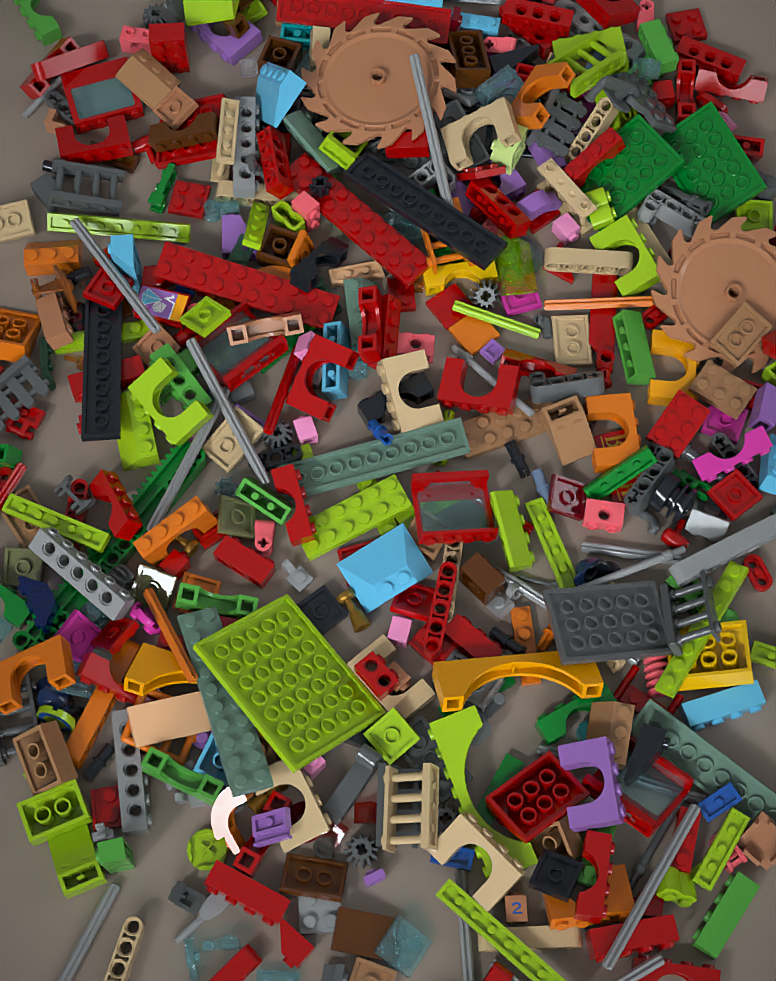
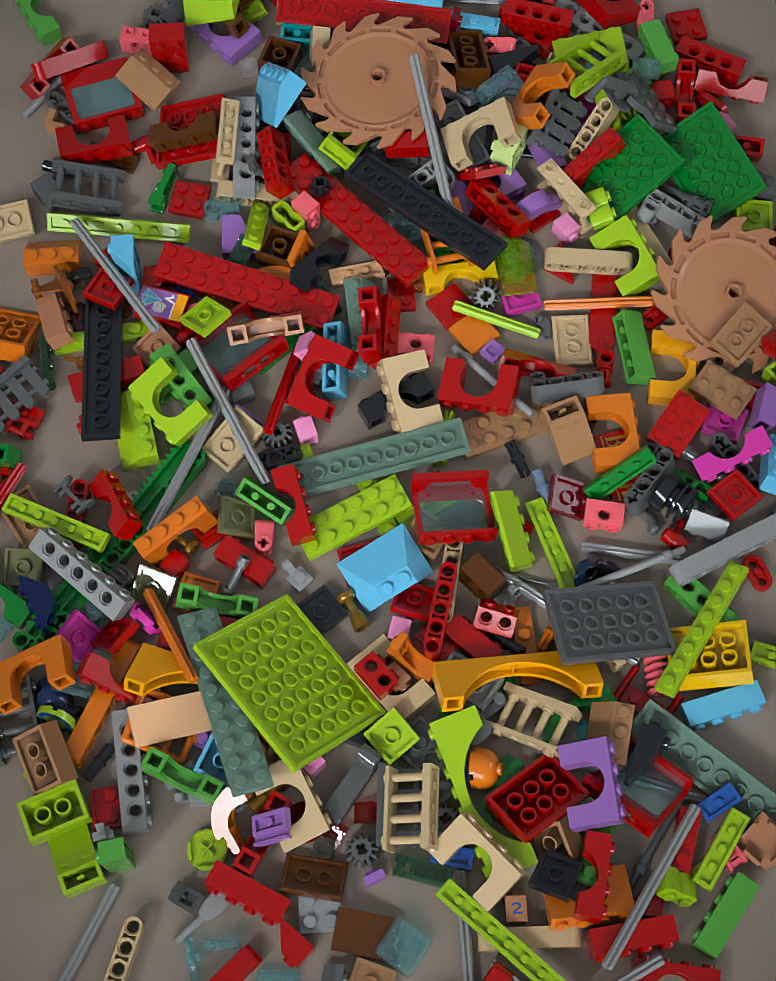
nougat plate [152,86,199,131] -> none
blue pin [367,419,393,445] -> none
dark grey fence [659,570,723,657] -> none
none -> dark grey bar [221,554,251,596]
none -> orange arch [386,631,434,688]
none -> clear green plate [392,854,453,888]
none -> orange cylinder [469,747,503,789]
none -> brick [473,599,520,639]
none -> tan fence [487,682,582,758]

